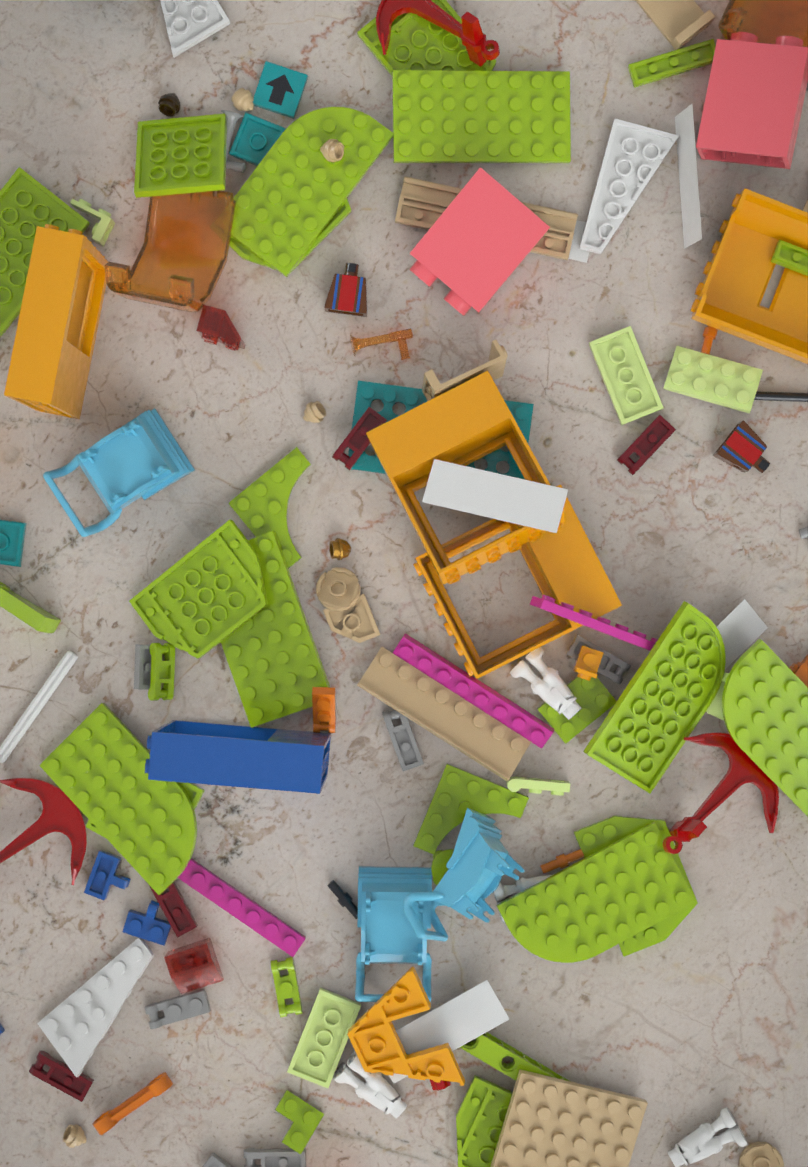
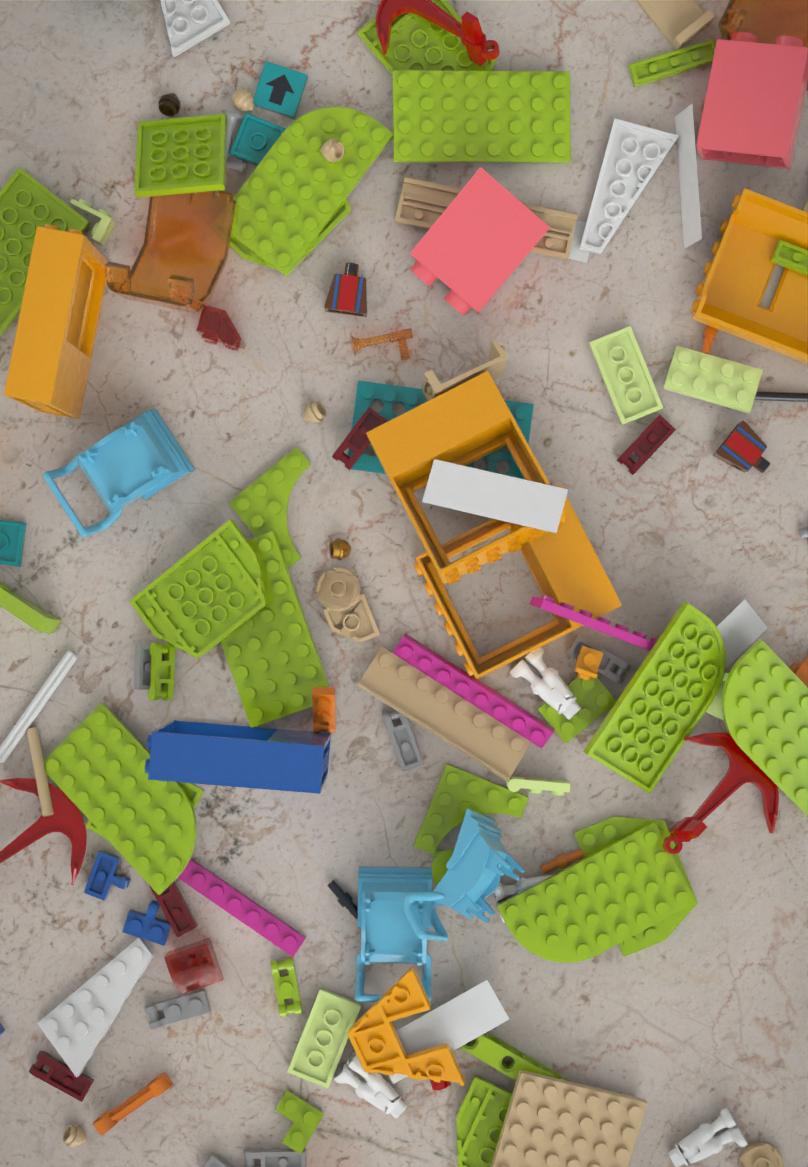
none -> tan piece [26,727,54,817]

